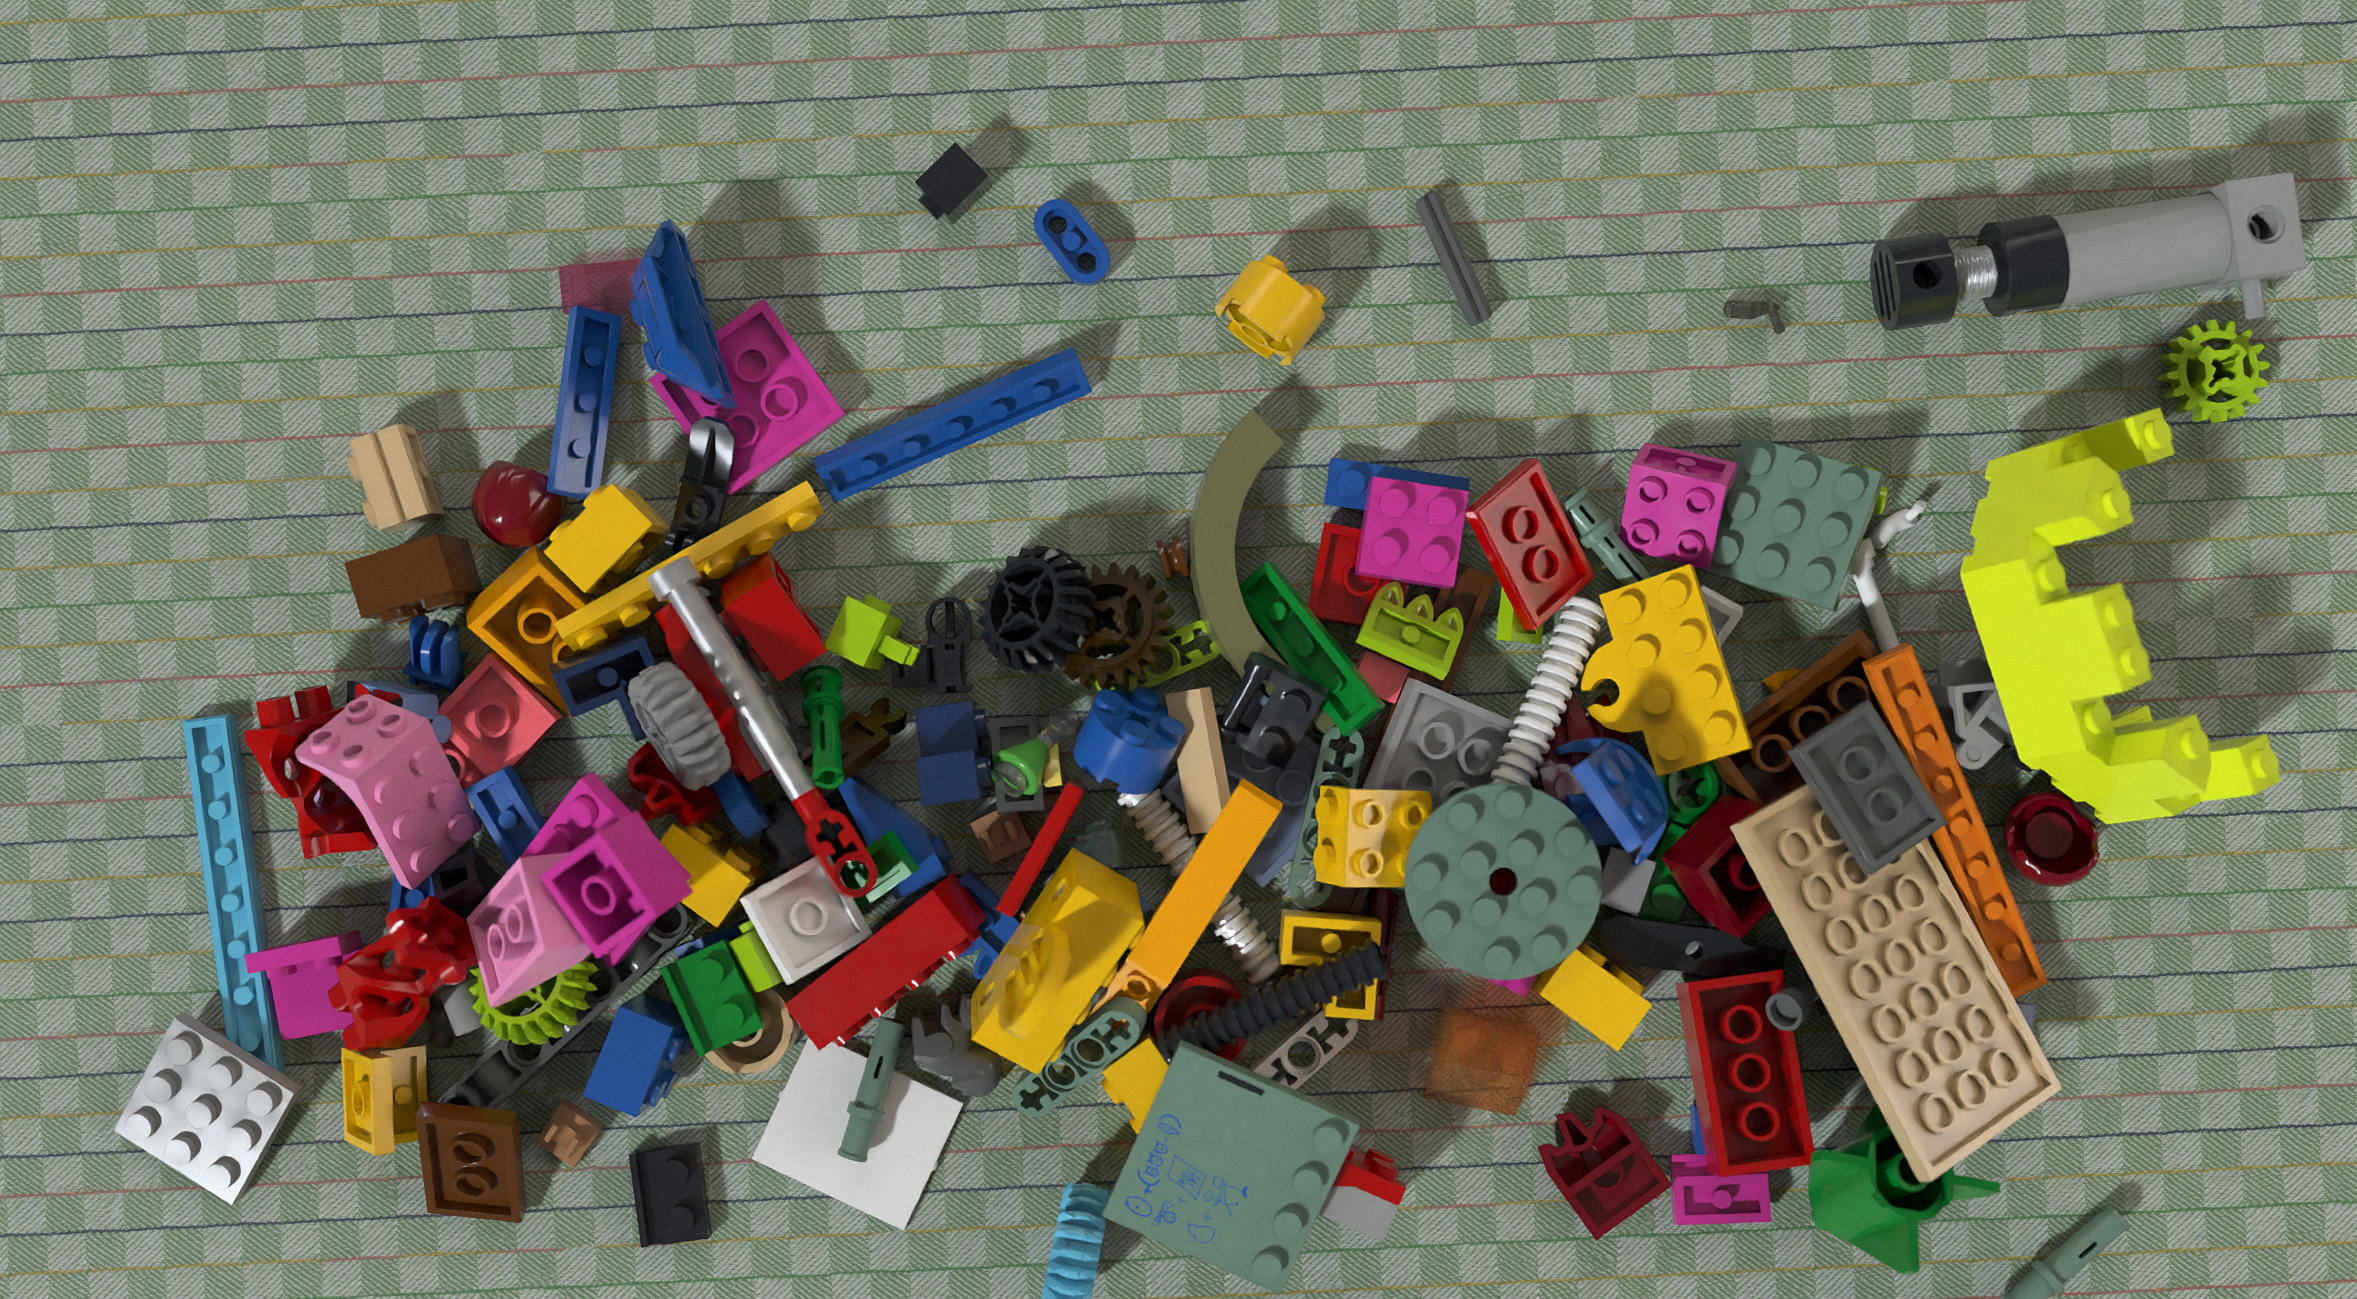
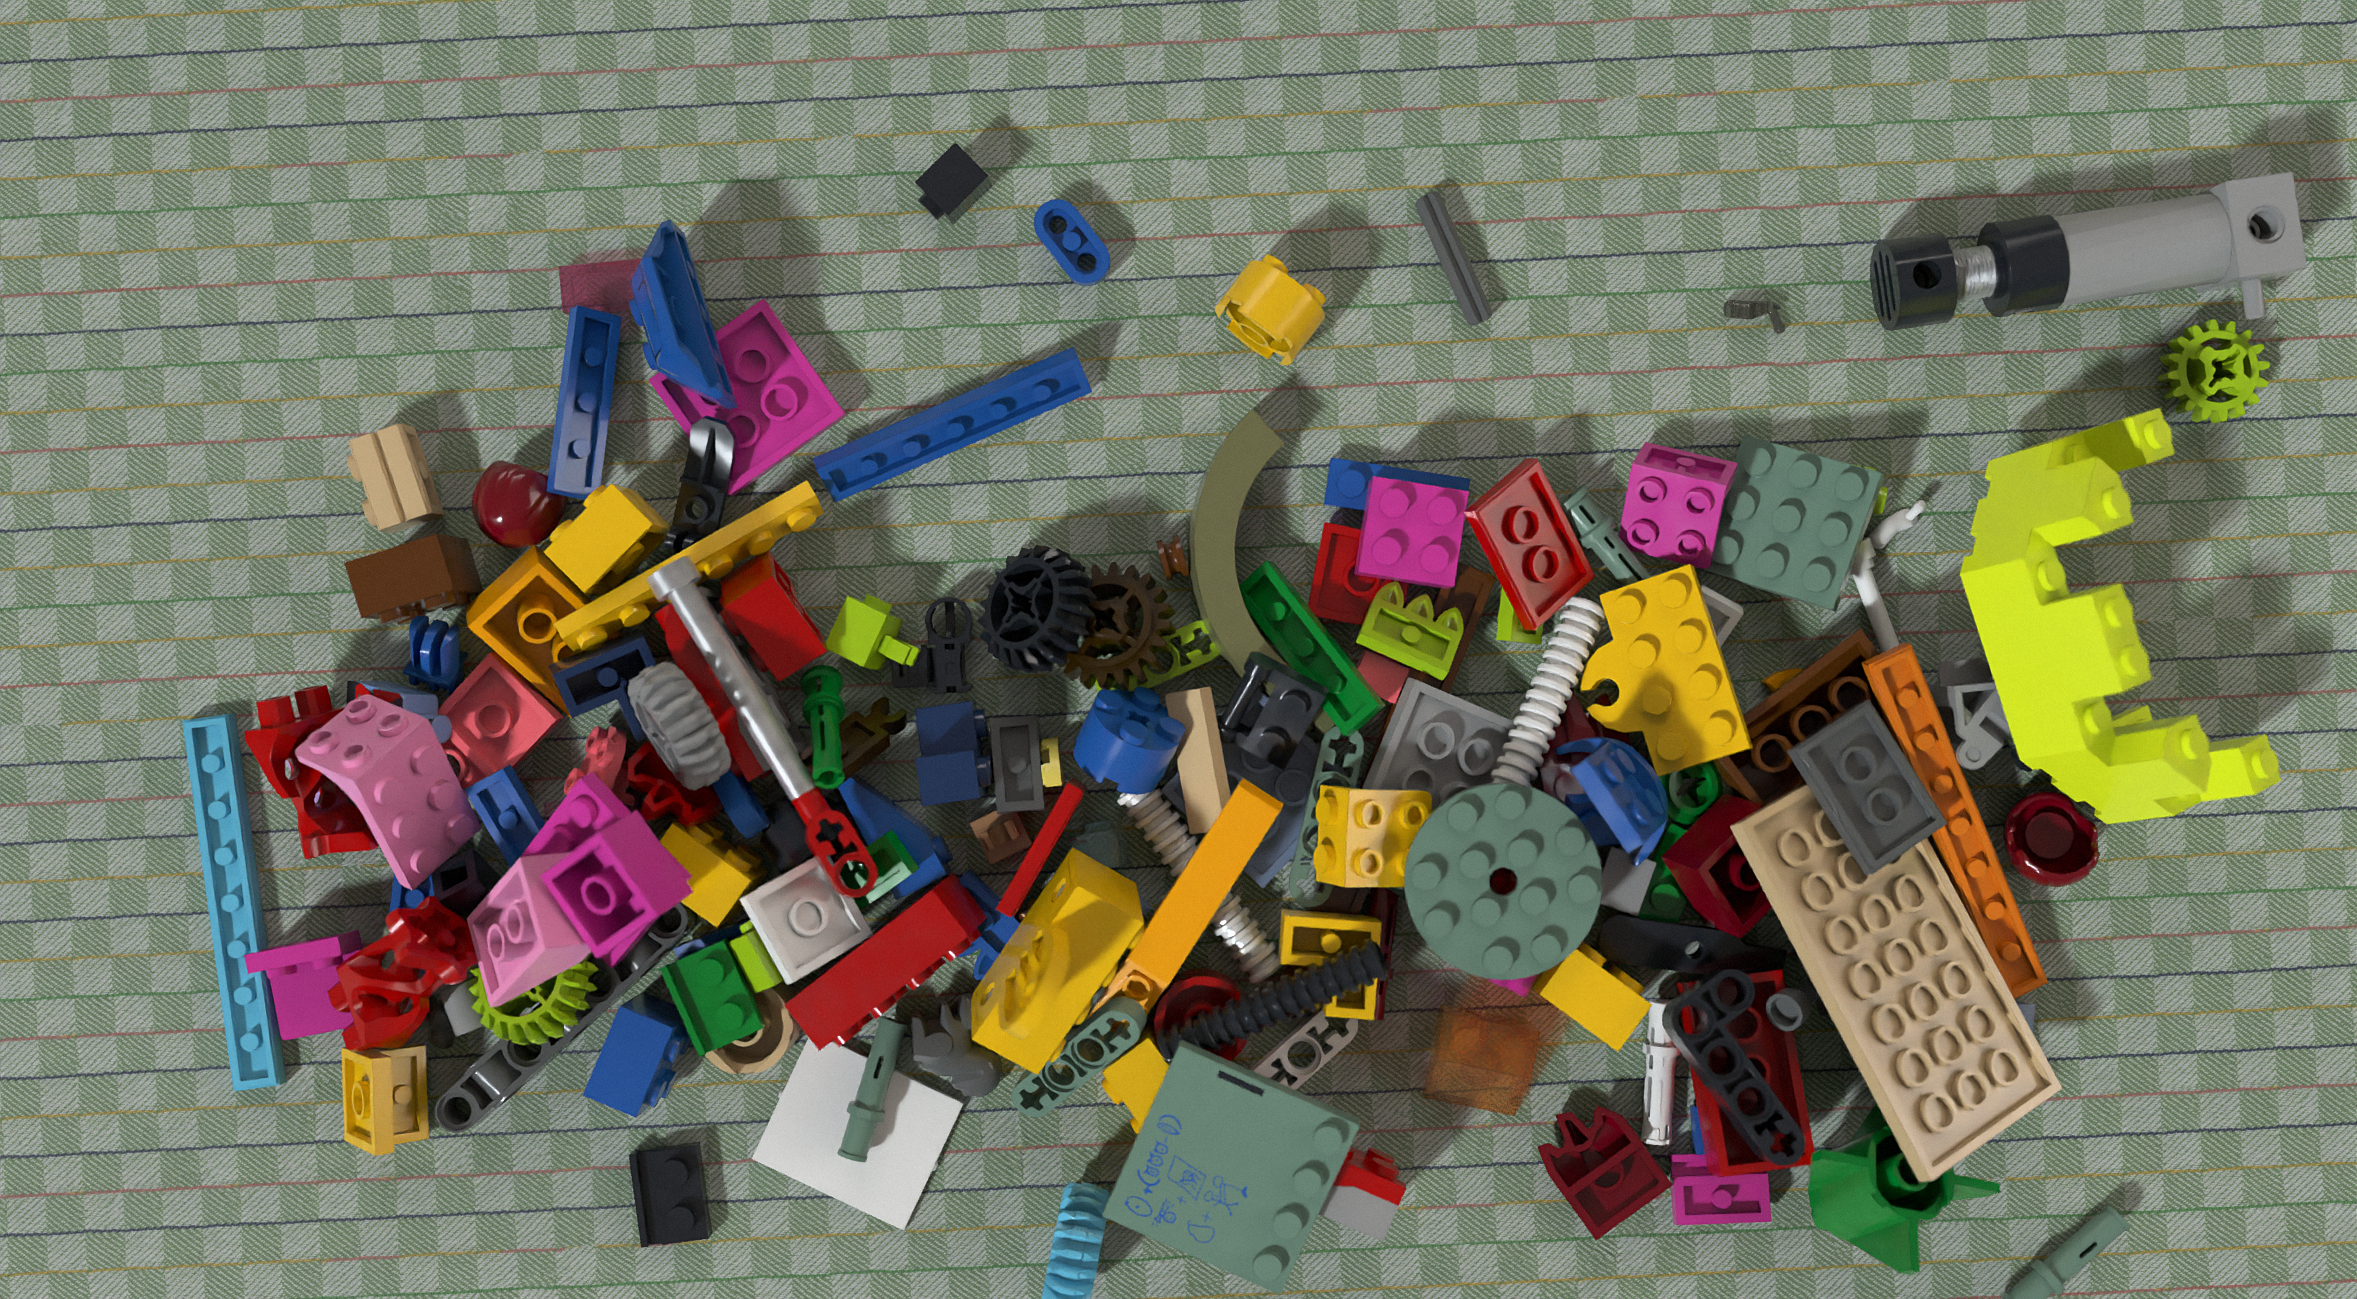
plate [114,1012,303,1205] -> none
reddish brown plate [415,1101,527,1223] -> none
medium nougat tile [535,1099,605,1168] -> none
piece [991,704,1081,798] -> none
none -> coral plate [564,726,635,805]
none -> white pin [1641,999,1681,1145]
none -> black beam [1662,969,1806,1166]

